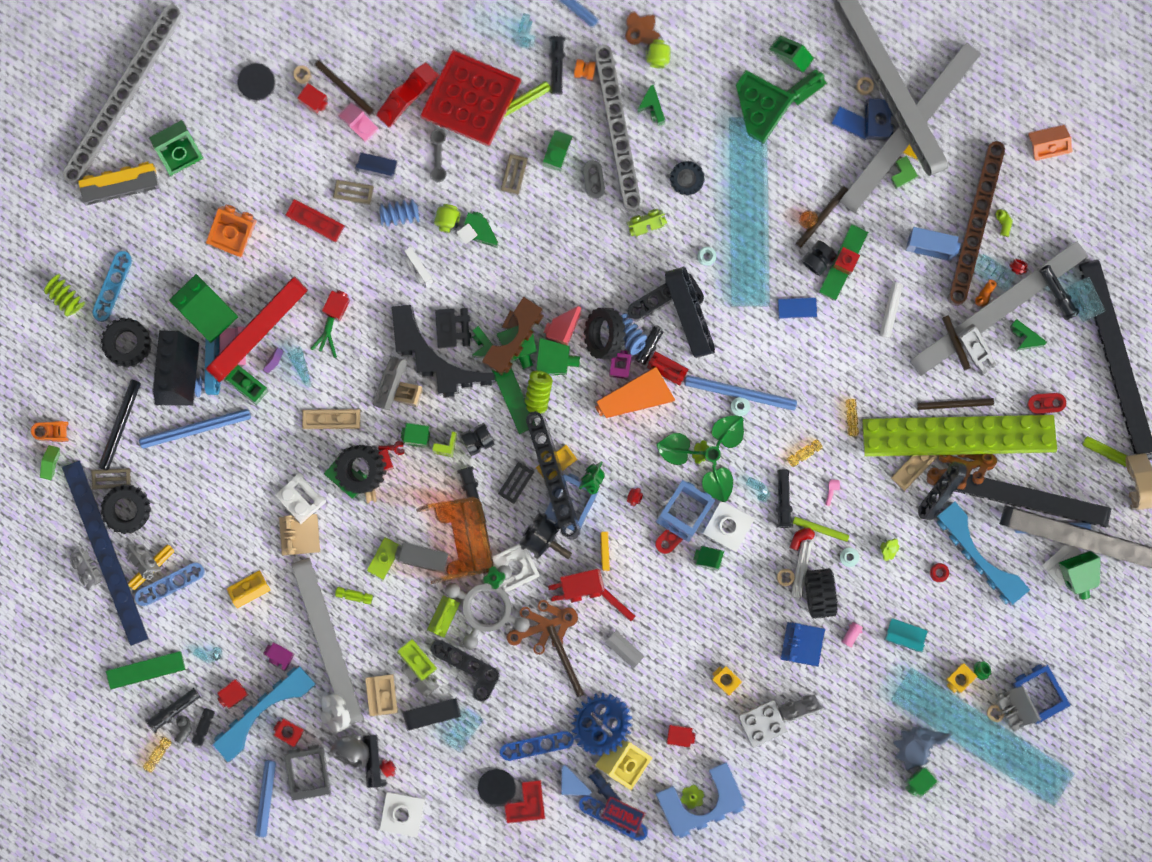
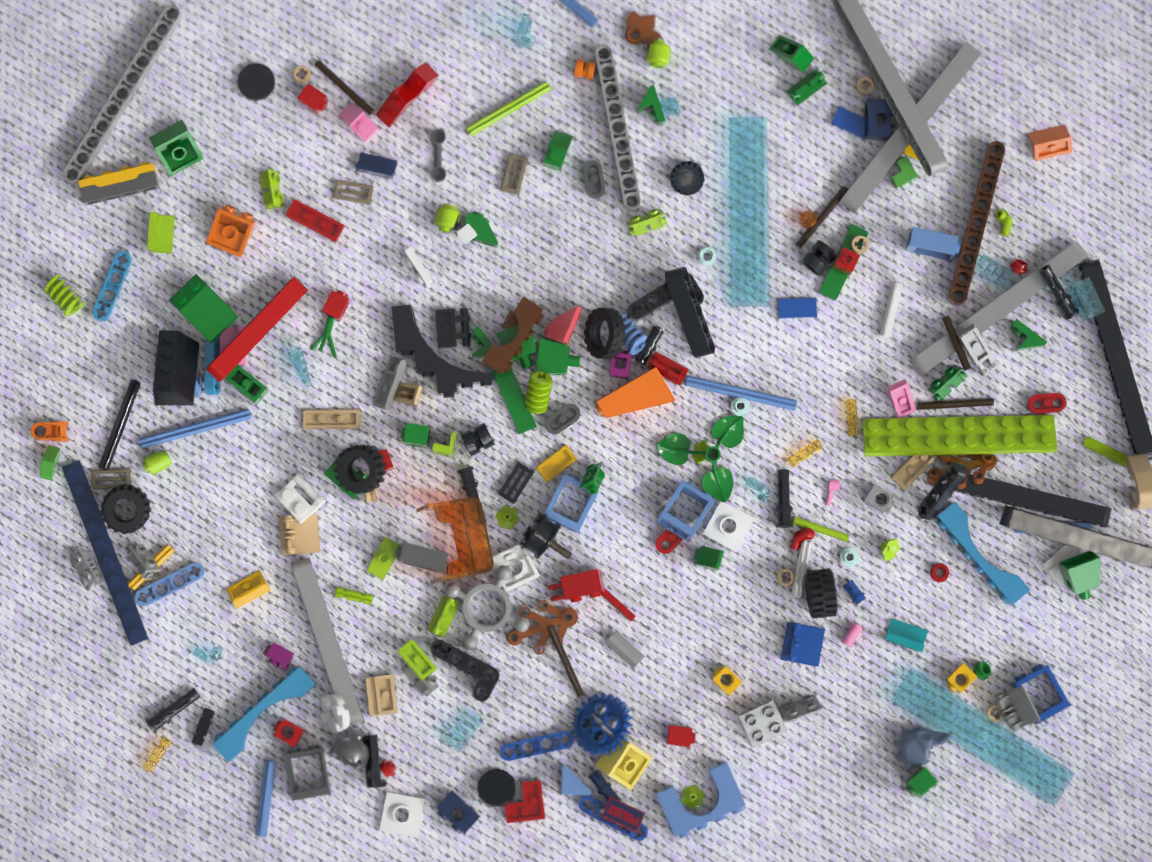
black tyre [101,317,152,368] -> none
green tile [106,651,186,690] -> none
dark grey arm [174,715,192,745] -> none
red brick [217,679,249,709] -> none
medium lavender tile [263,347,283,373] -> none
red hand [378,441,405,455] -> none
medium blue piece [379,199,420,227] -> none
black beam [402,698,461,731] -> none
red plate [420,50,522,147] -> none
green plate [483,566,505,589] -> none
black beam [526,411,580,540] -> none
black pin [549,36,566,95] -> none
yellow tile [600,532,610,571] -> none
red plate [627,488,643,507] -> none
green plate [736,70,794,144] -> none
orange arm [975,279,997,307] -> none
none -> lime brick [142,450,173,475]
none -> lime panel [147,212,175,254]
none -> lime hinge [259,169,284,210]
none -> dark blue brick [436,790,481,834]
none -> lime plant [496,506,520,529]
none -> dark grey plate [545,404,580,435]
none -> clear light blue plate [661,97,681,118]
none -> blue pin [843,580,866,605]
none -> tan bush [851,236,869,254]
none -> light grey brick [863,484,895,513]
none -> bright pink slope [887,379,916,418]
none -> green hinge [928,365,967,401]

